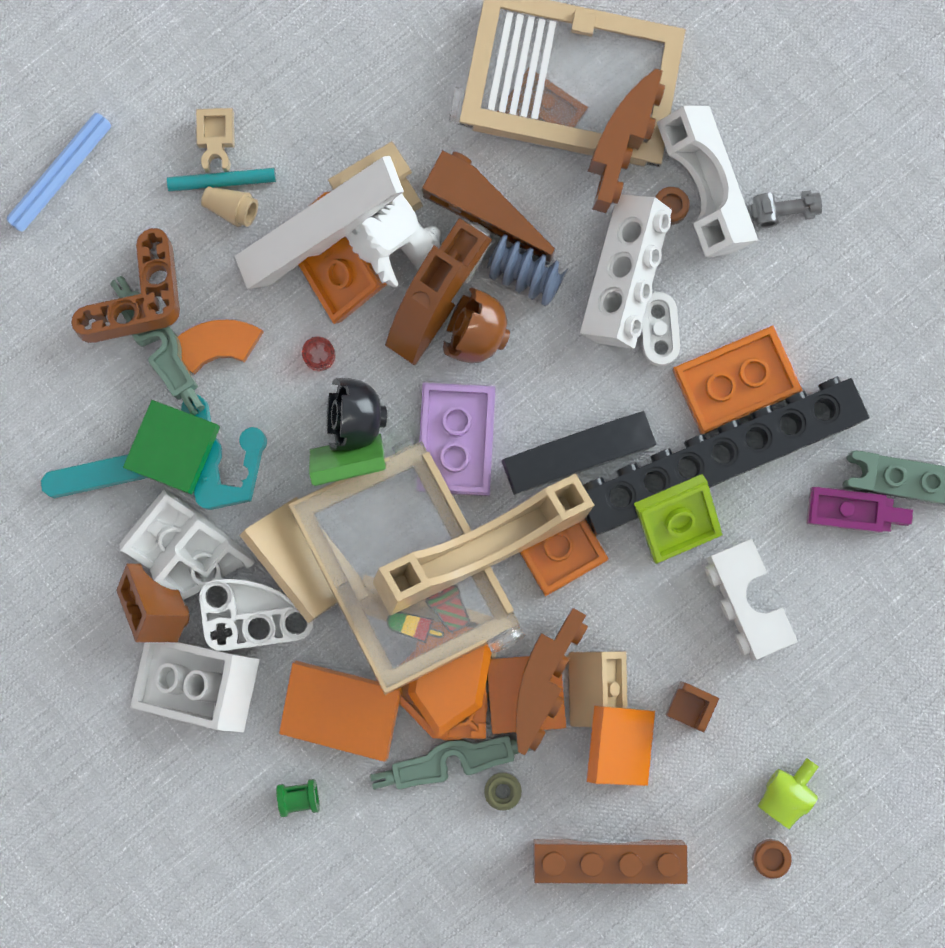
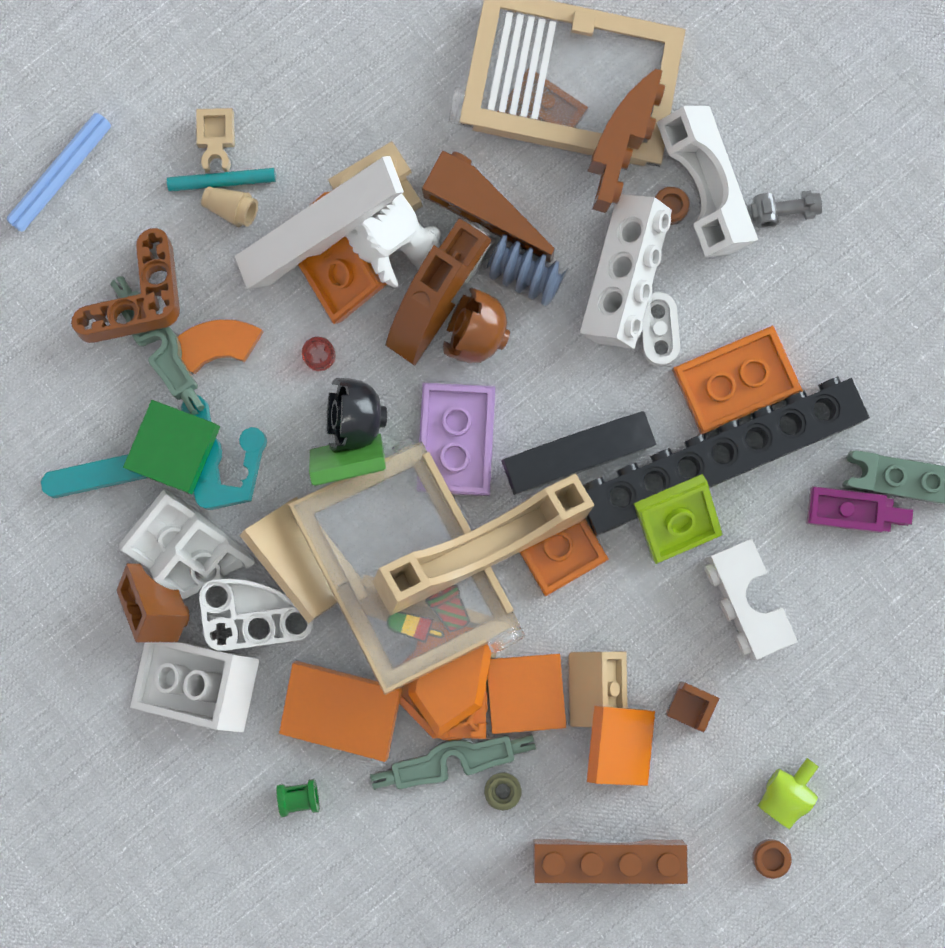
dark orange slope [516,608,588,755] -> none

